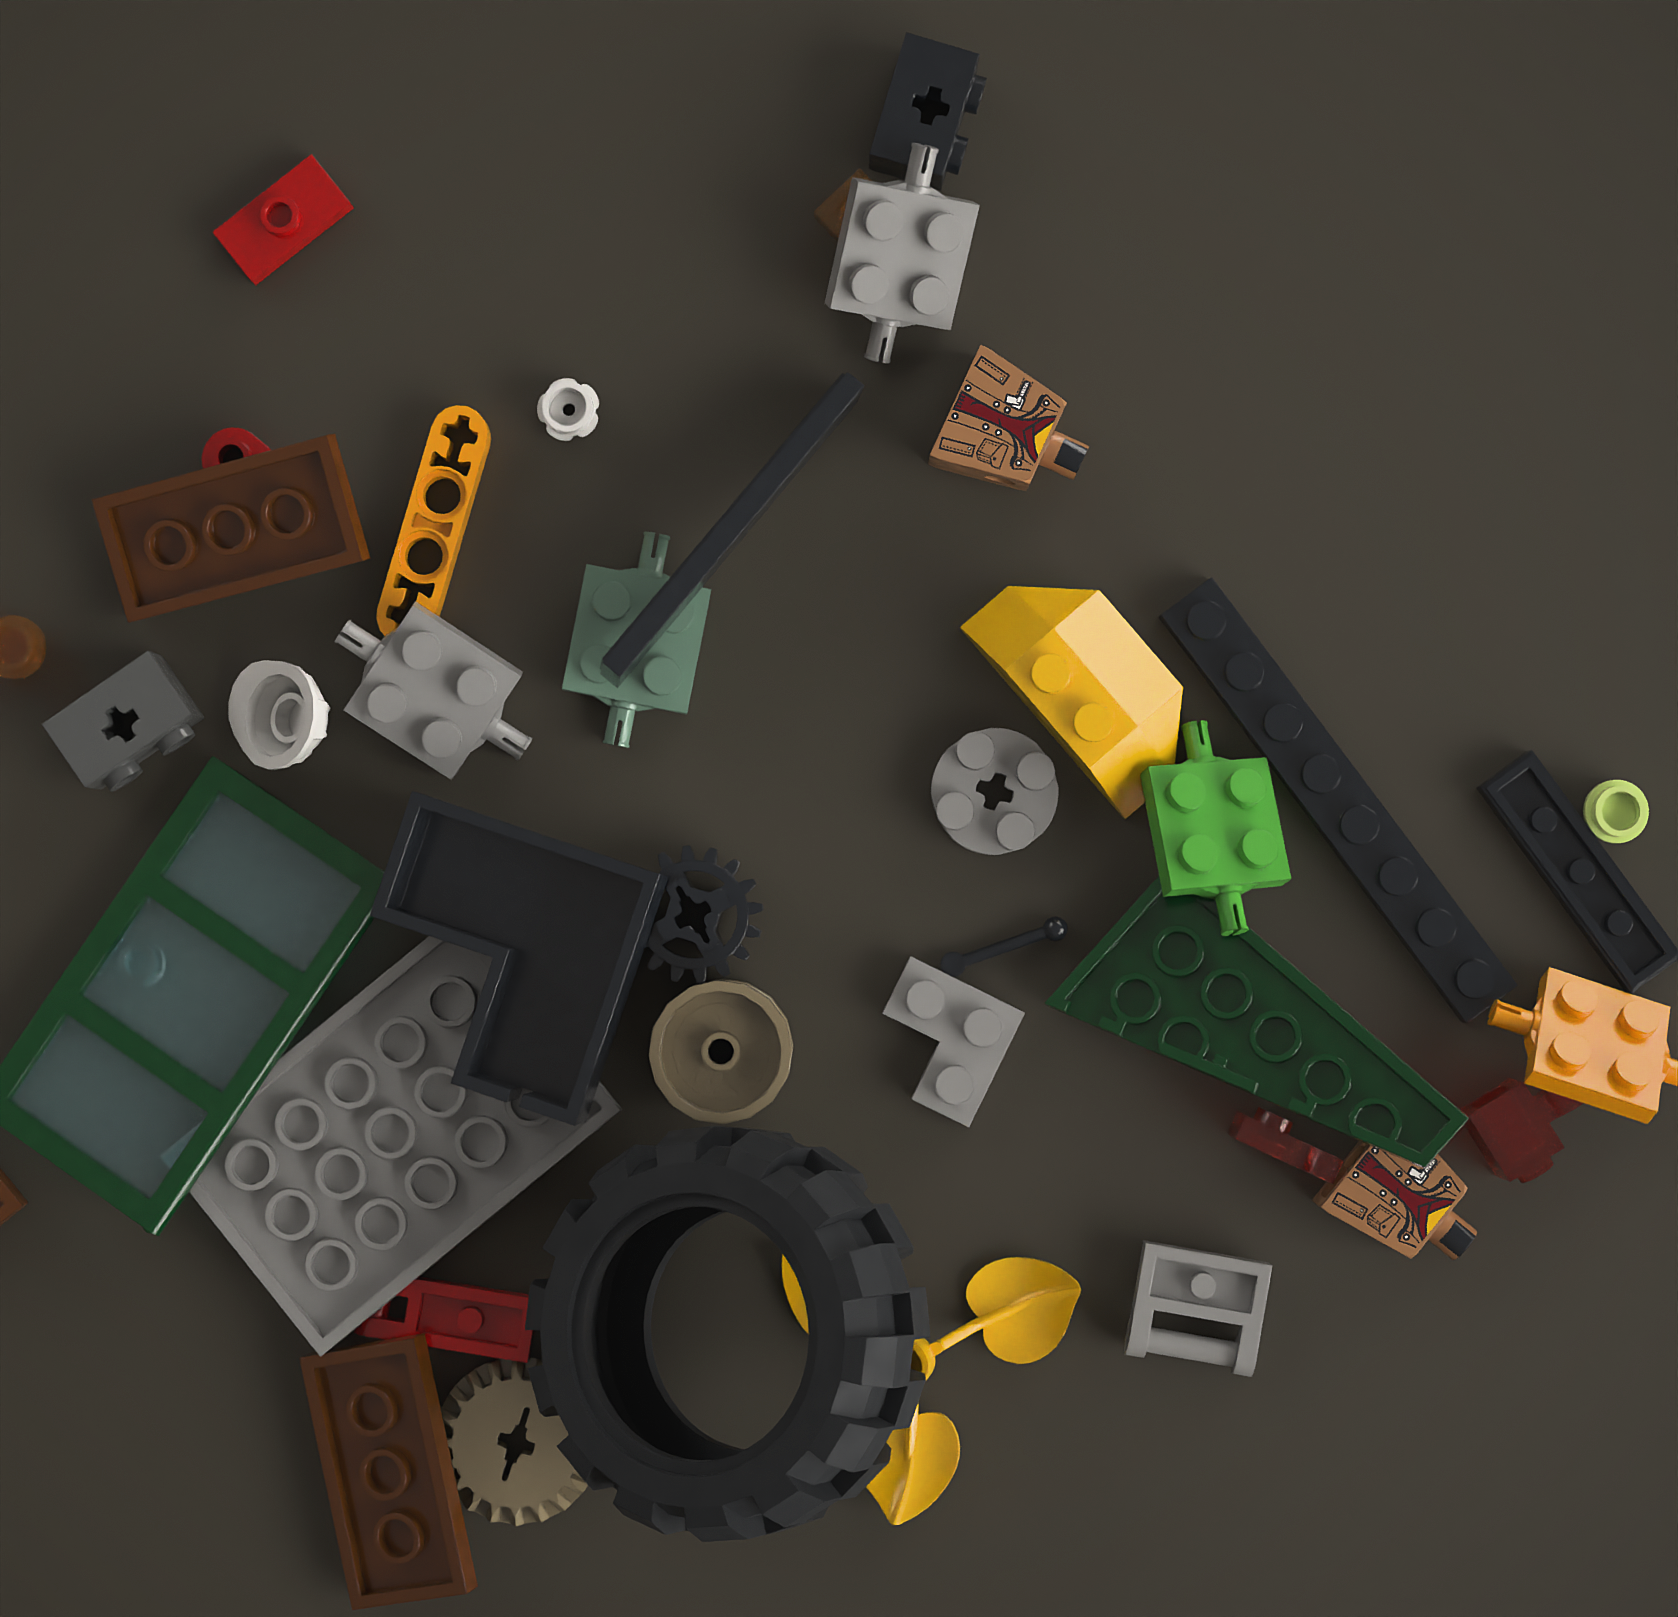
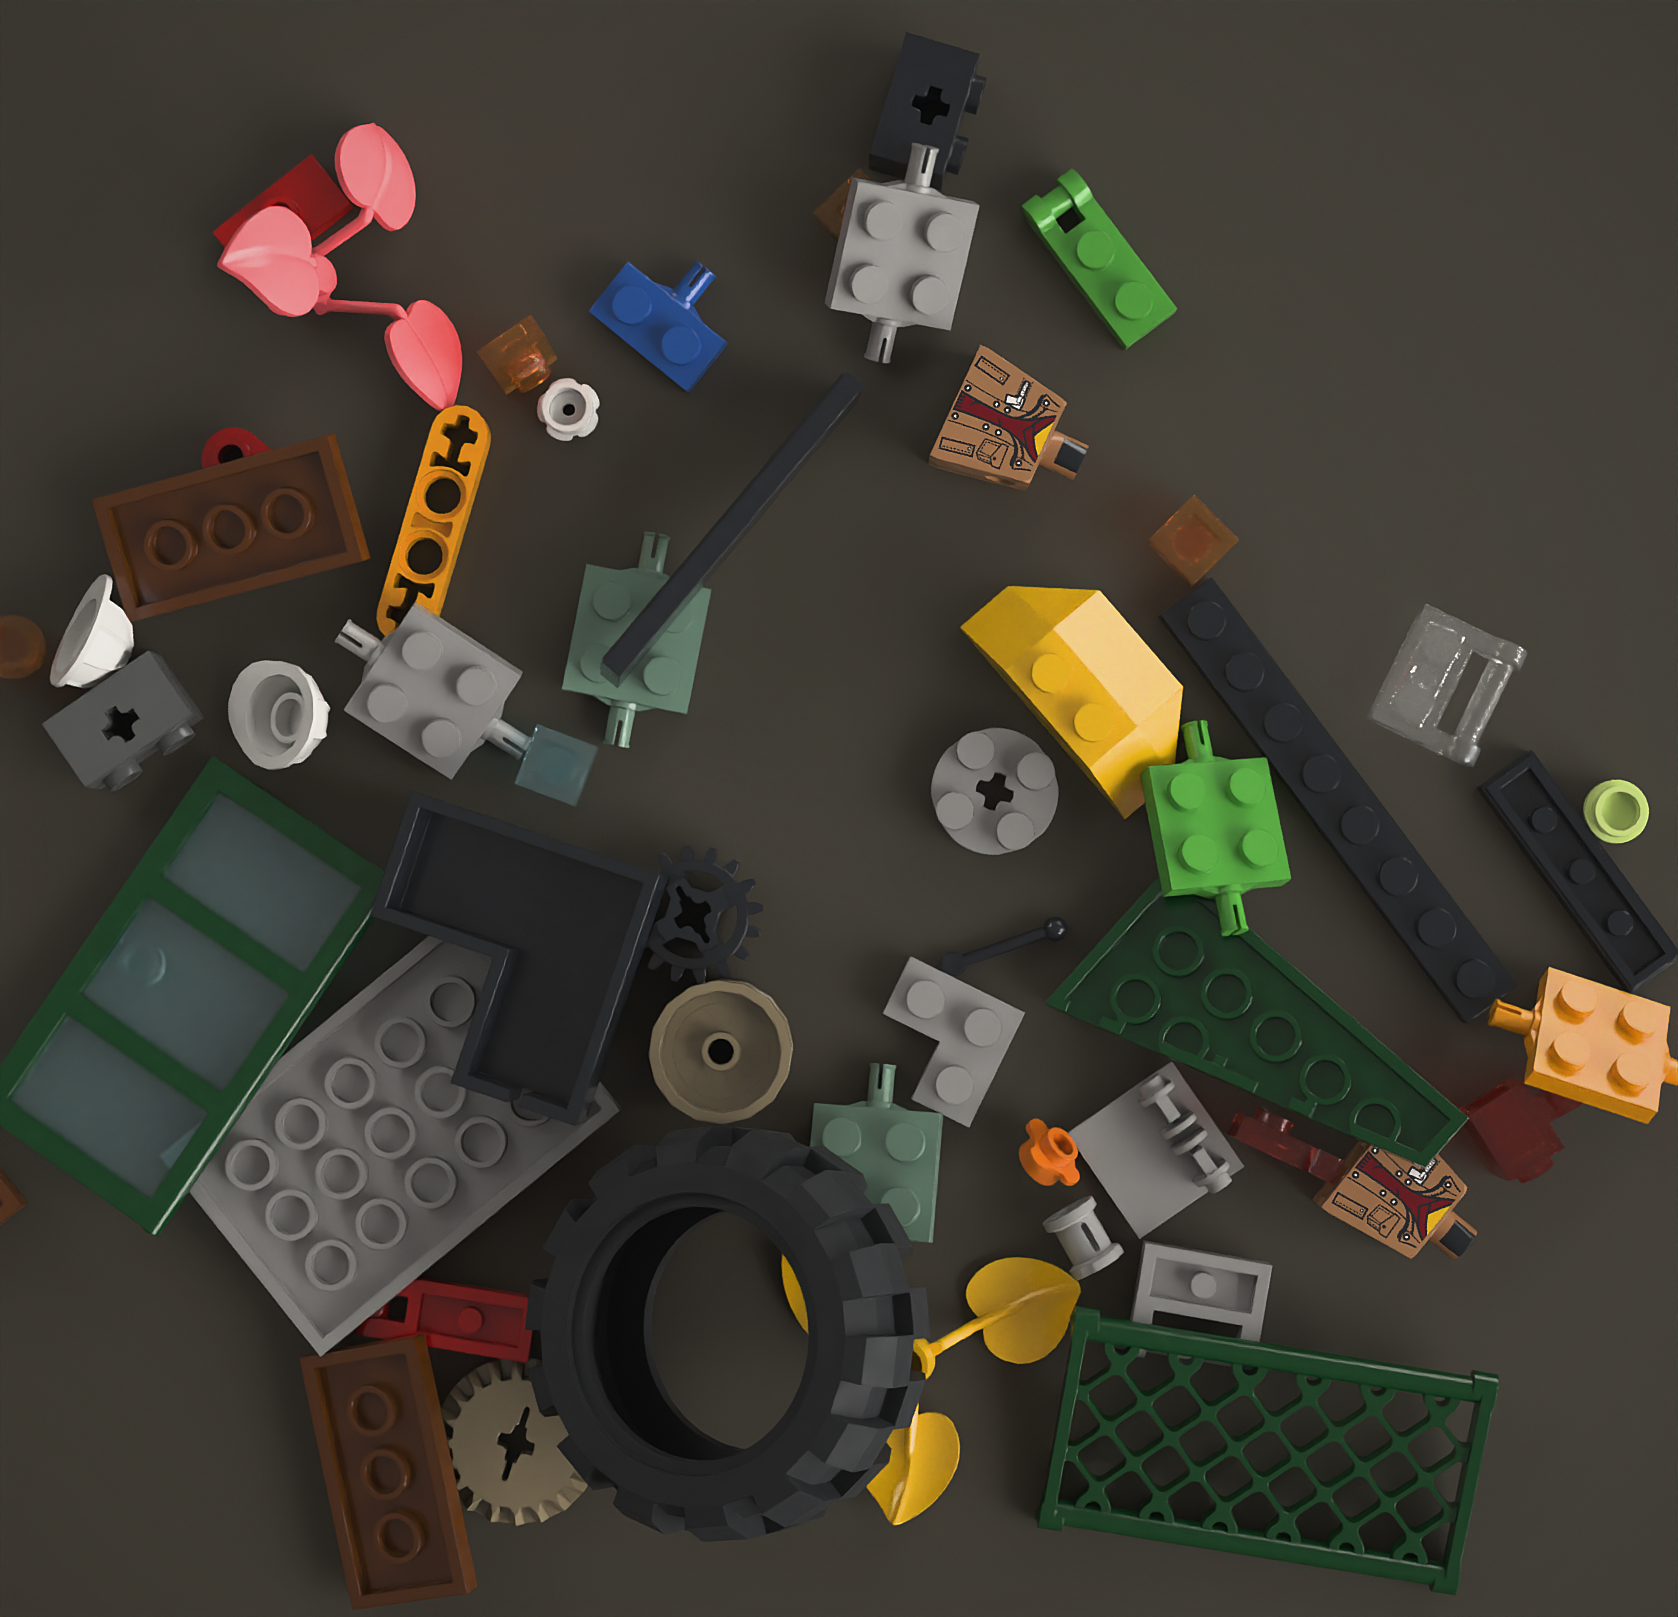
none -> white piece [50,574,134,688]
none -> coral plant [217,122,462,412]
none -> clear orange plate [477,314,558,395]
none -> clear light blue plate [514,724,599,806]
none -> blue plate [589,260,728,393]
none -> sand green plate [810,1063,943,1243]
none -> orange plate [1019,1118,1080,1186]
none -> bright green plate [1020,168,1177,351]
none -> dark green door [1035,1306,1500,1596]
none -> light grey bush [1042,1195,1124,1280]
none -> light grey hinge [1067,1061,1245,1239]
none -> clear orange plate [1147,495,1239,587]
none -> clear plate [1367,603,1528,768]

